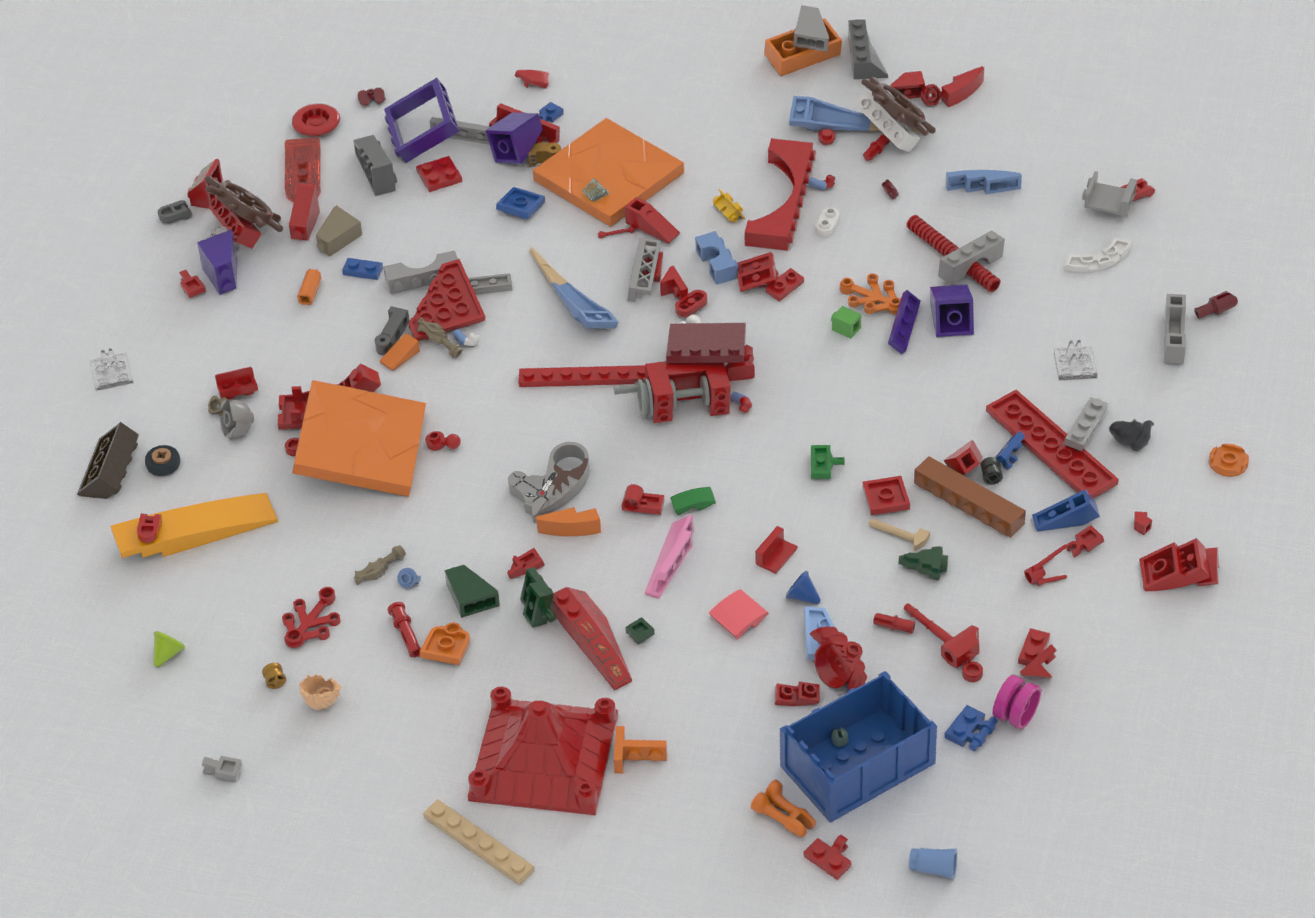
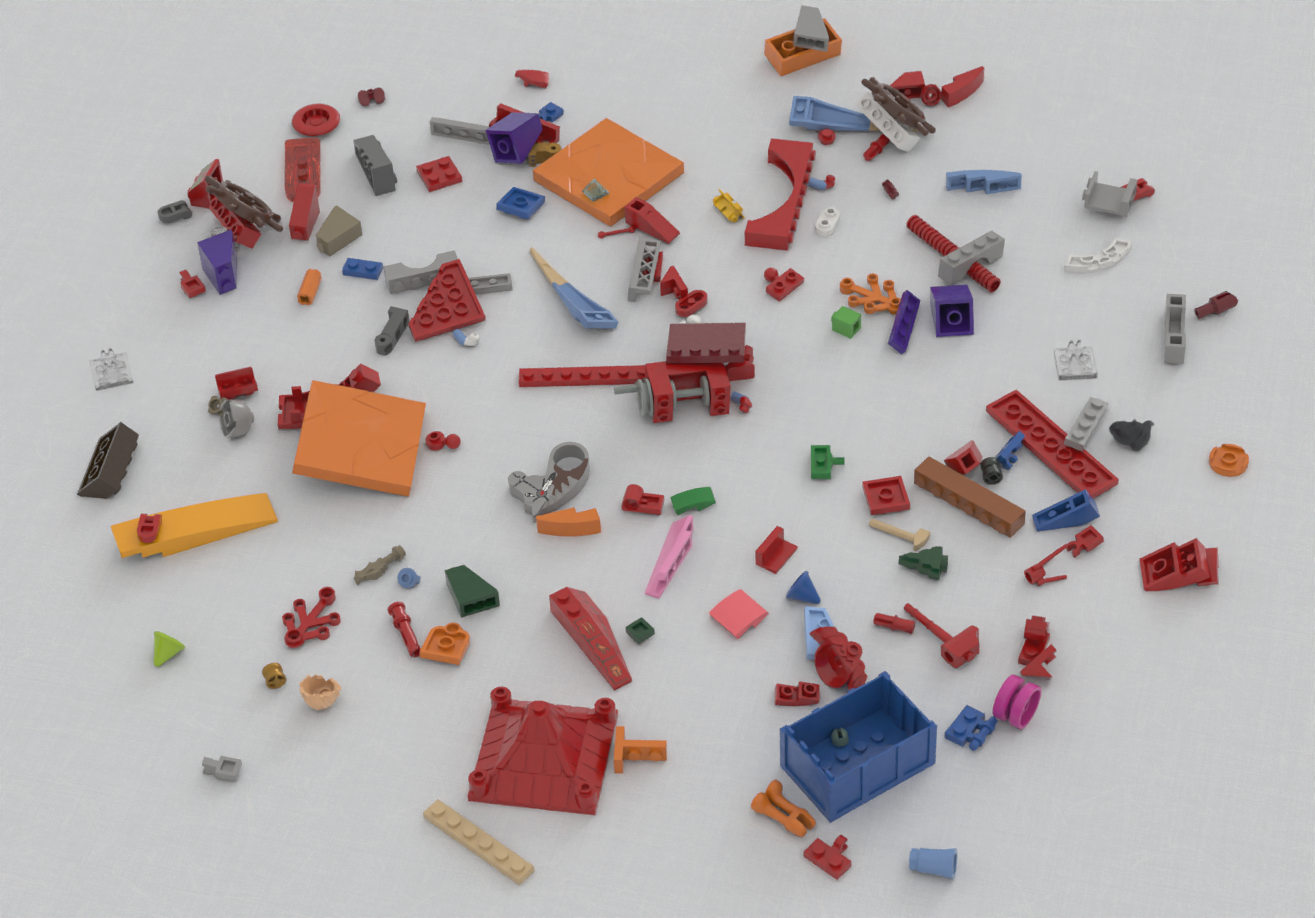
black wheel [145,445,180,476] -> none
red tile [284,438,299,456] -> none
orange slope [379,333,420,371] -> none
dark purple window [384,78,460,163] -> none
dark tan piece [418,318,463,358] -> none
red slope [507,548,545,578] -> none
dark green plate [520,567,557,628] -> none
medium blue arch [695,231,739,285] -> none
red slope [737,252,776,292] -> none
dark grey wedge [848,19,888,80] -> none
red tile [962,661,983,682] -> none
red piece [1134,511,1152,535] -> none
none -> red plate [1024,615,1050,642]

